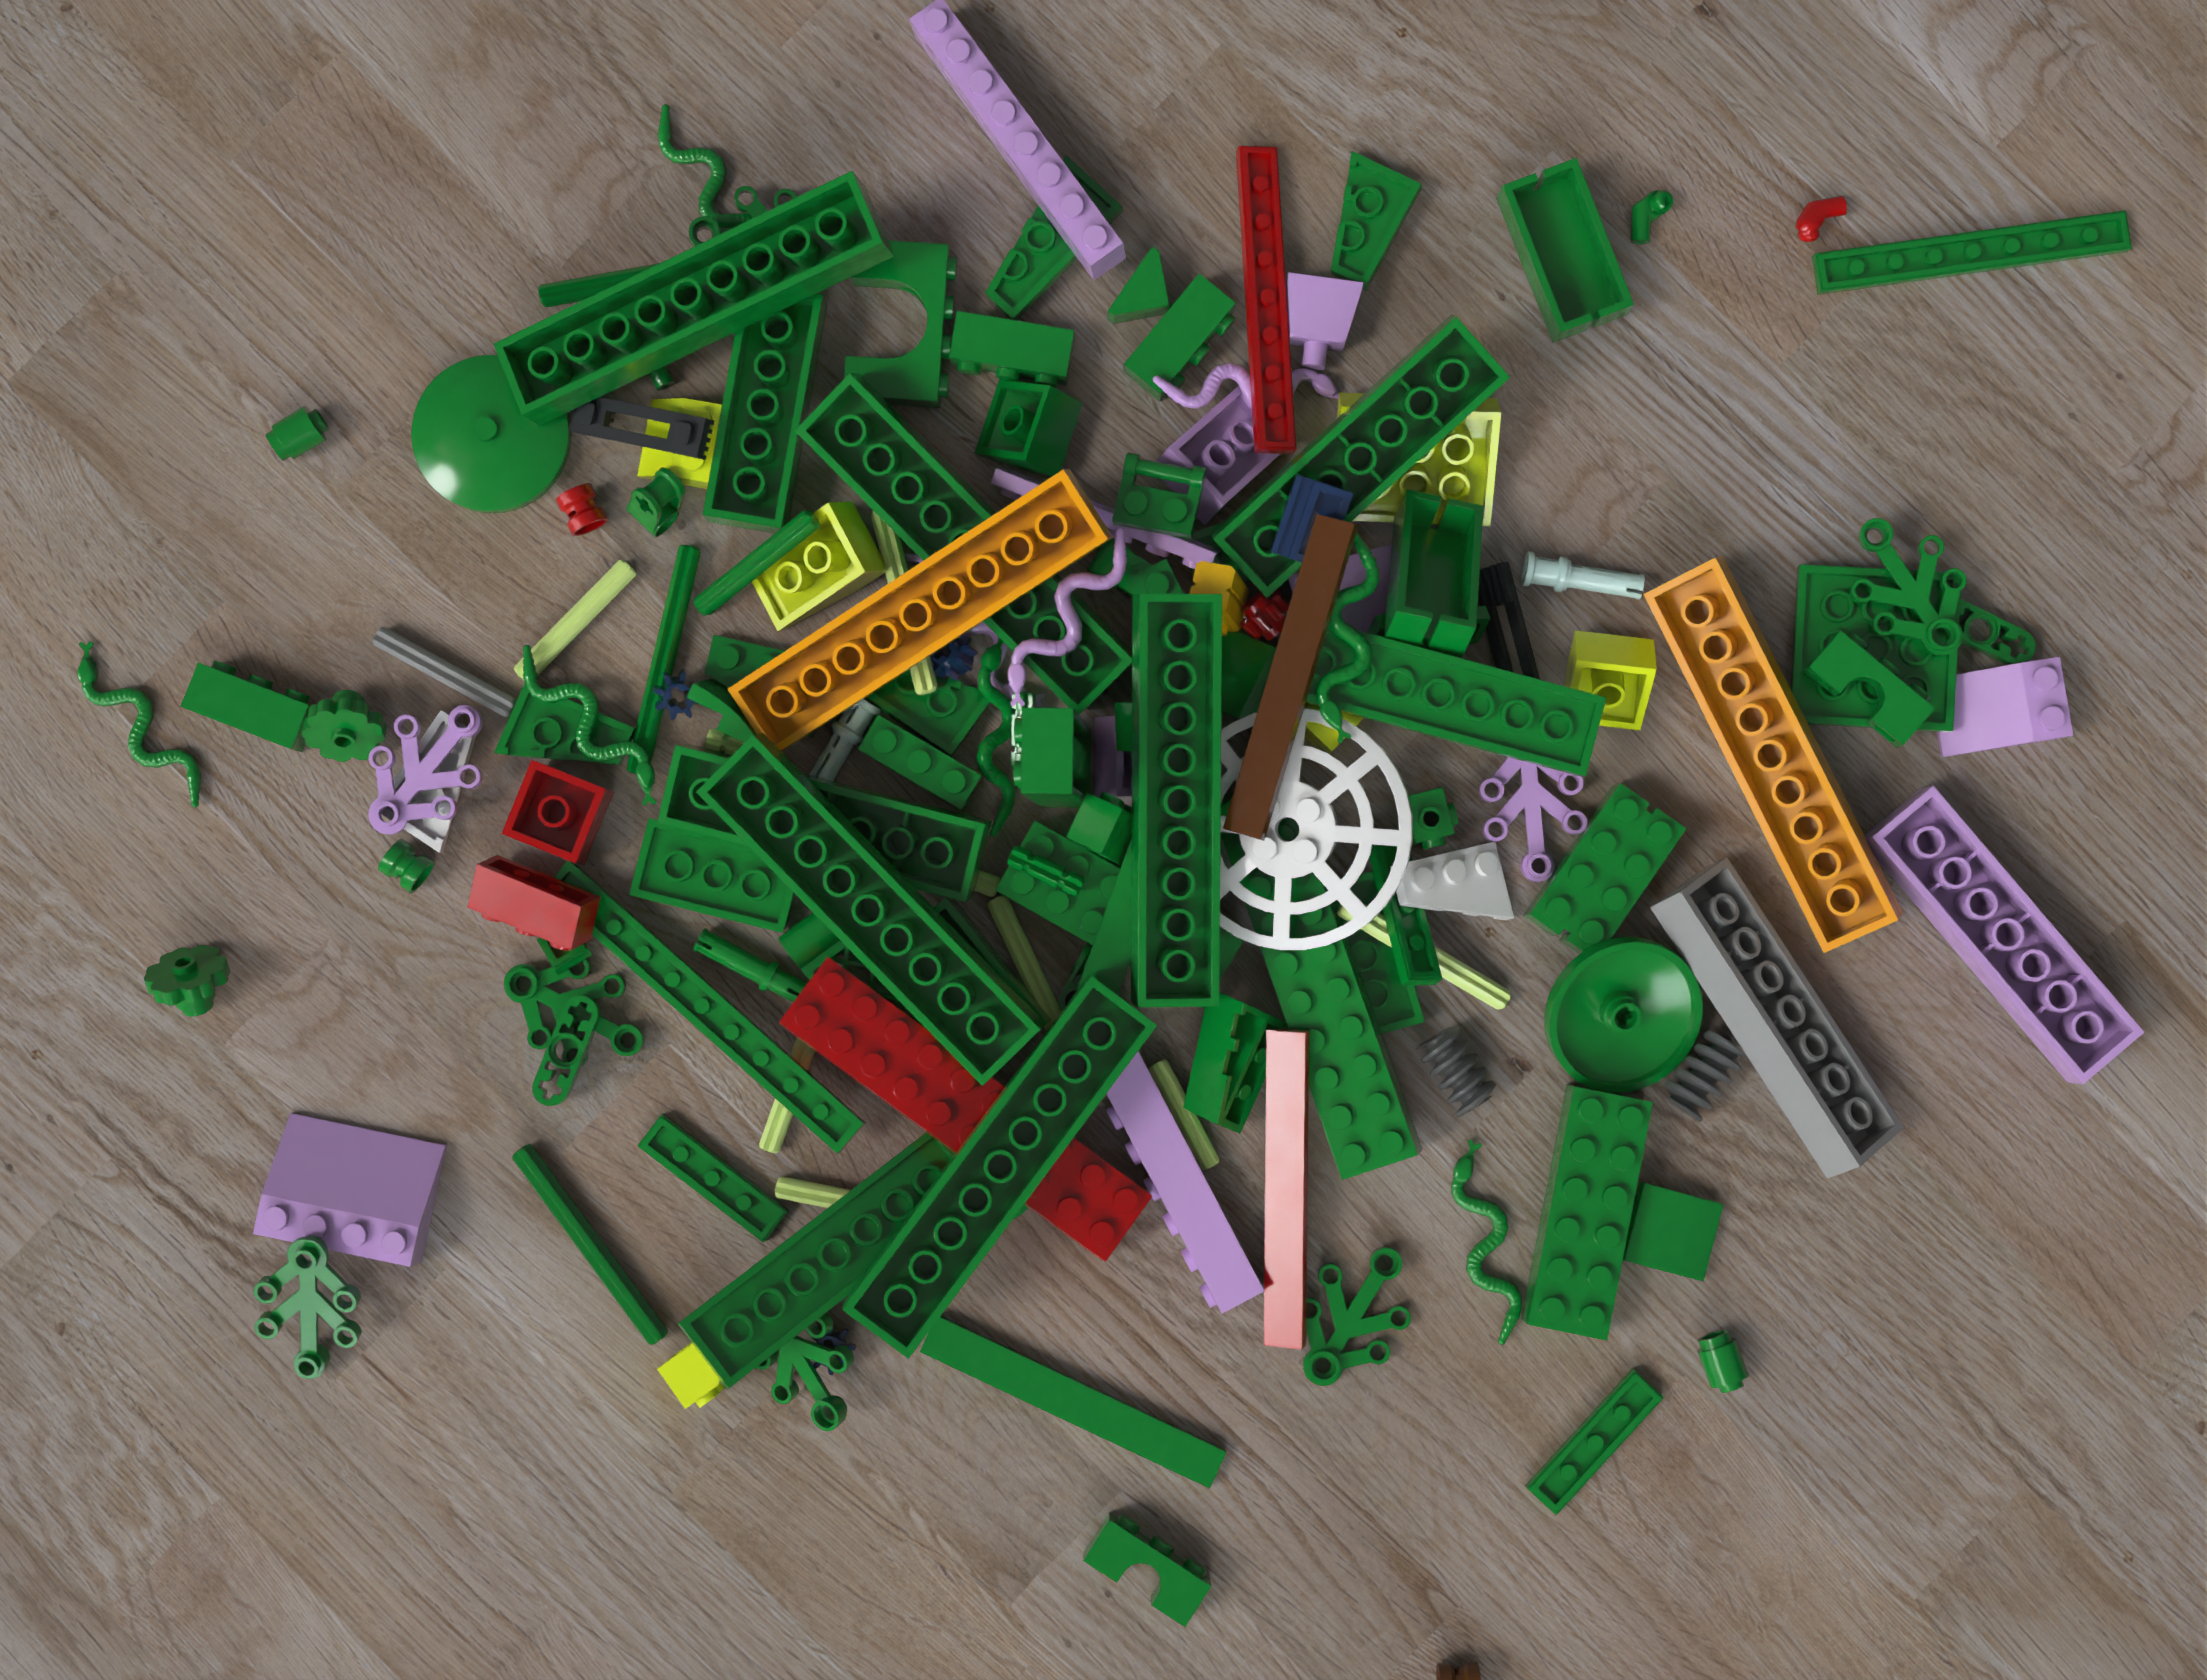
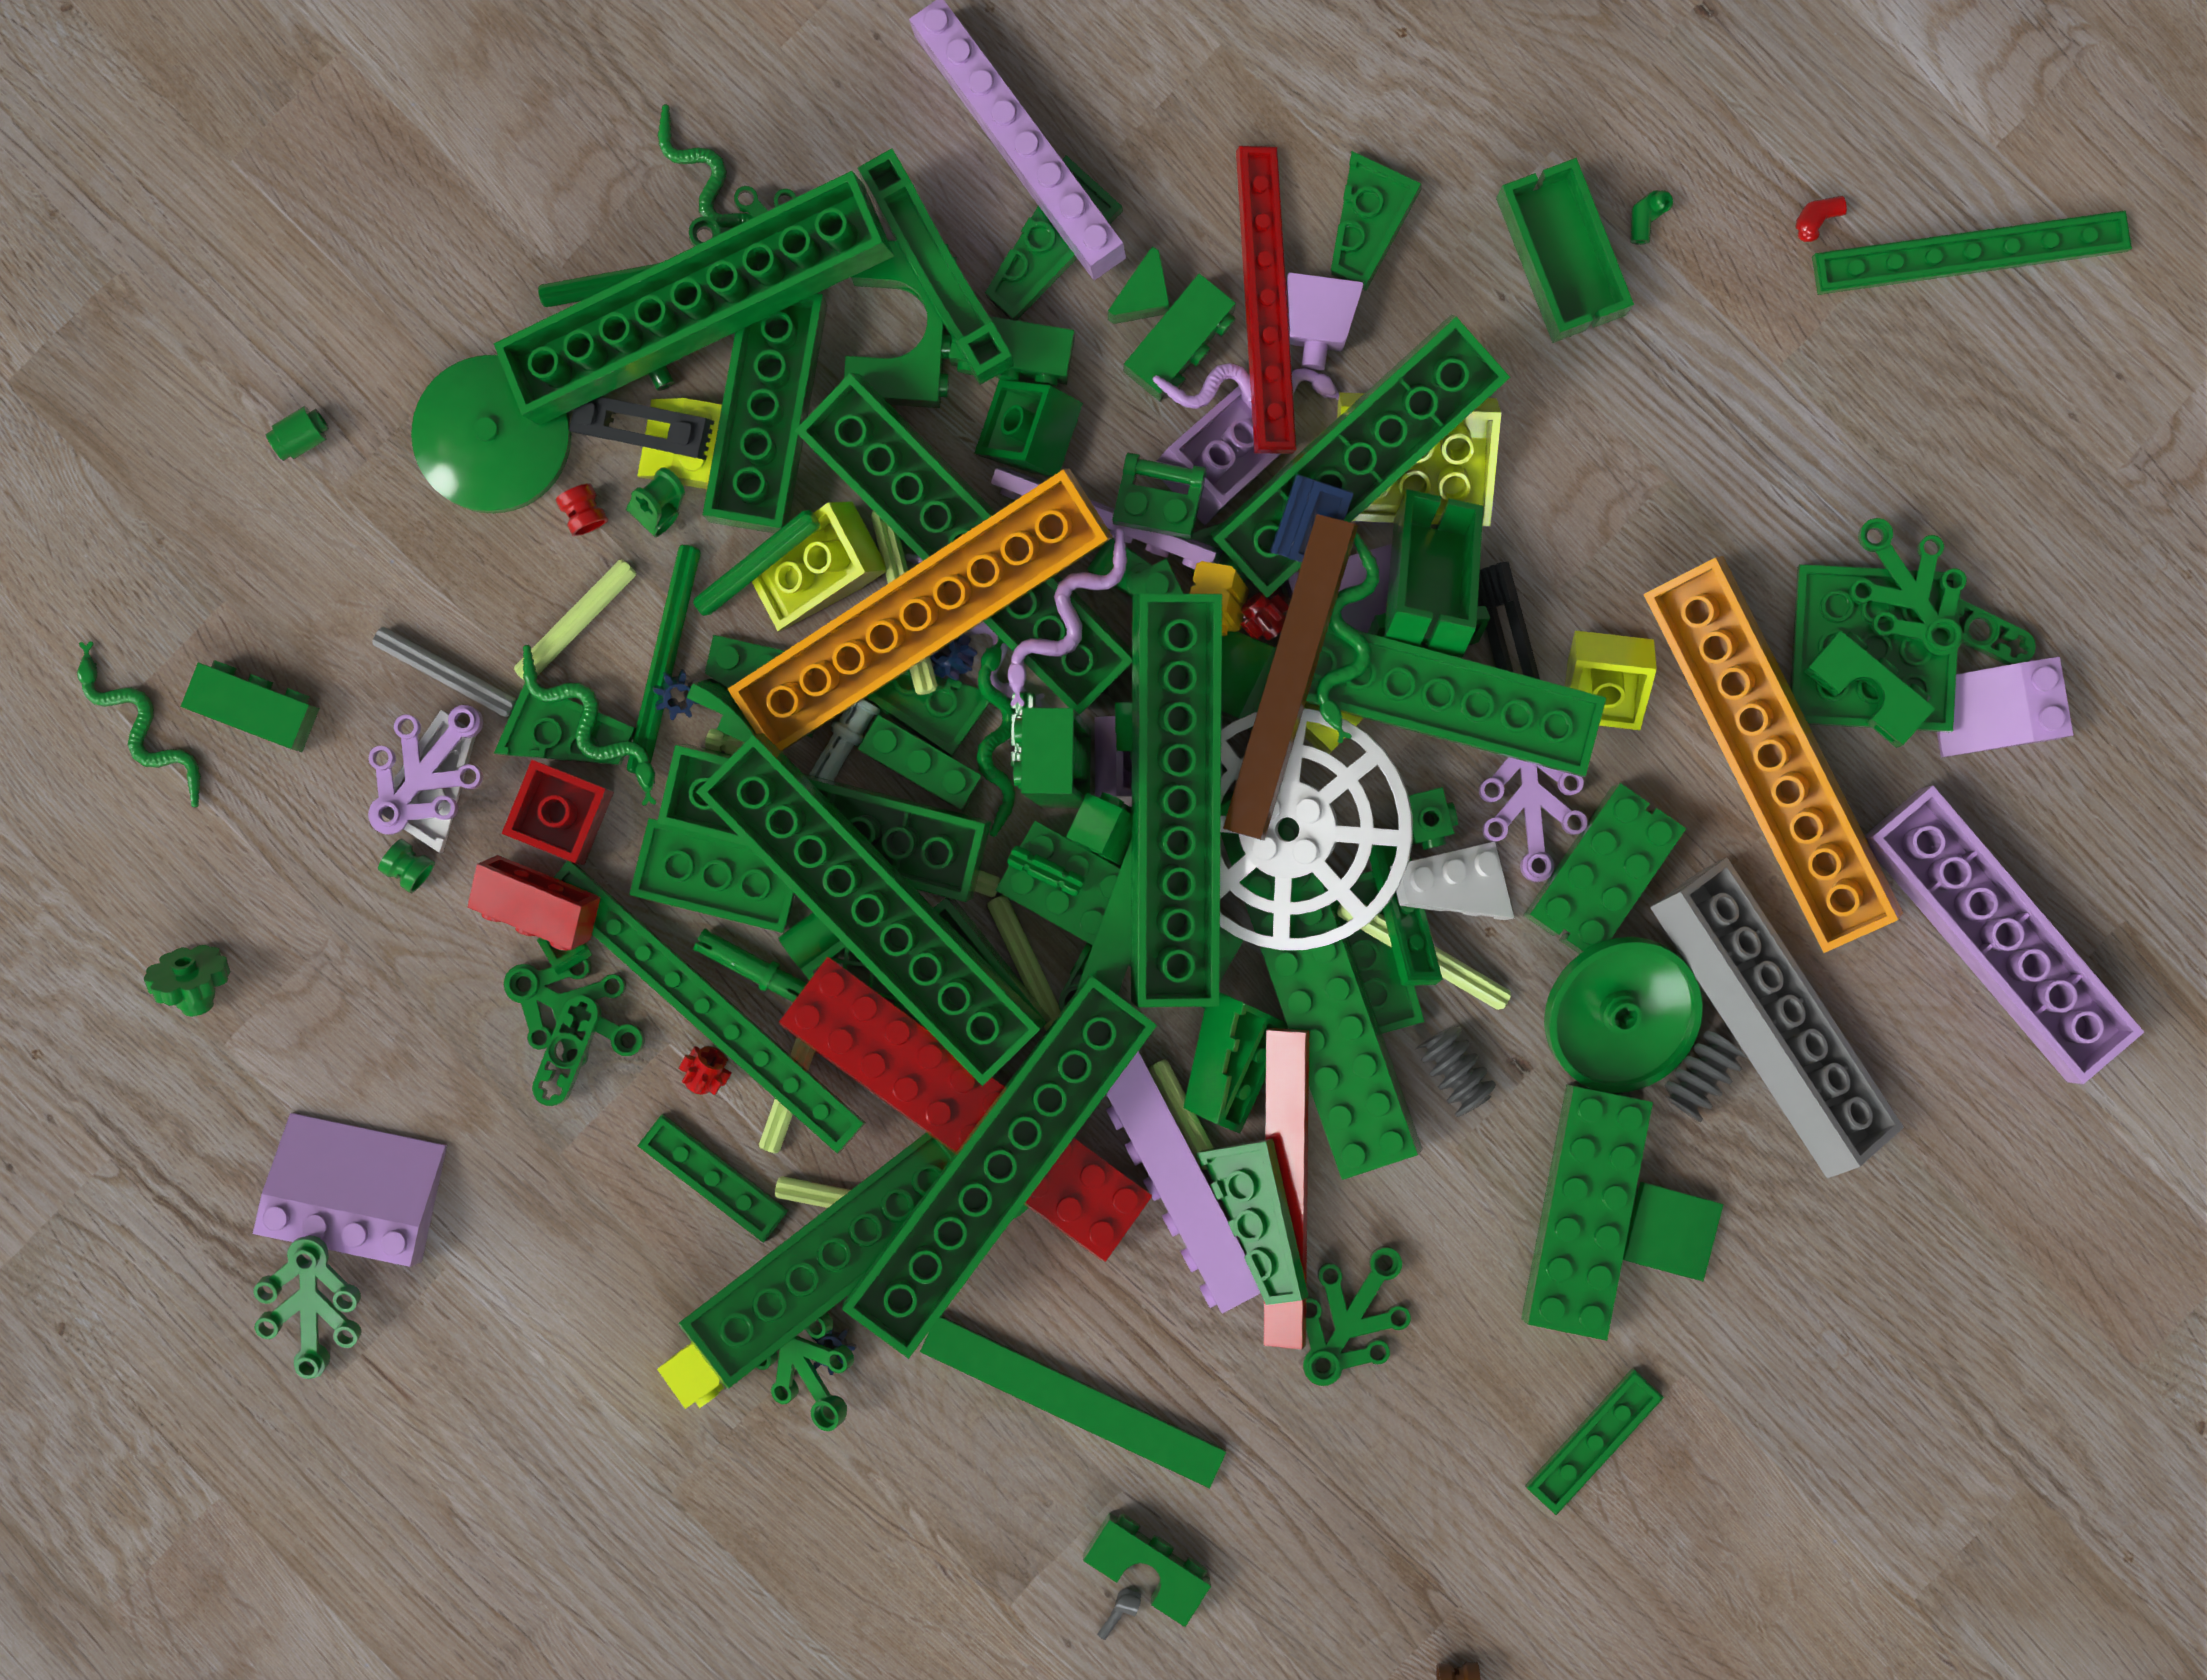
green plant [302,690,387,762] -> none
green axle [512,1144,668,1345] -> none
green animal [1451,1139,1522,1345] -> none
light aqua pin [1521,551,1645,600] -> none
green brick [1697,1330,1749,1393] -> none
none -> red gear [678,1046,732,1095]
none -> green arch [857,148,1014,385]
none -> dark grey hand [1097,1588,1141,1640]
none -> wing [1196,1138,1309,1305]

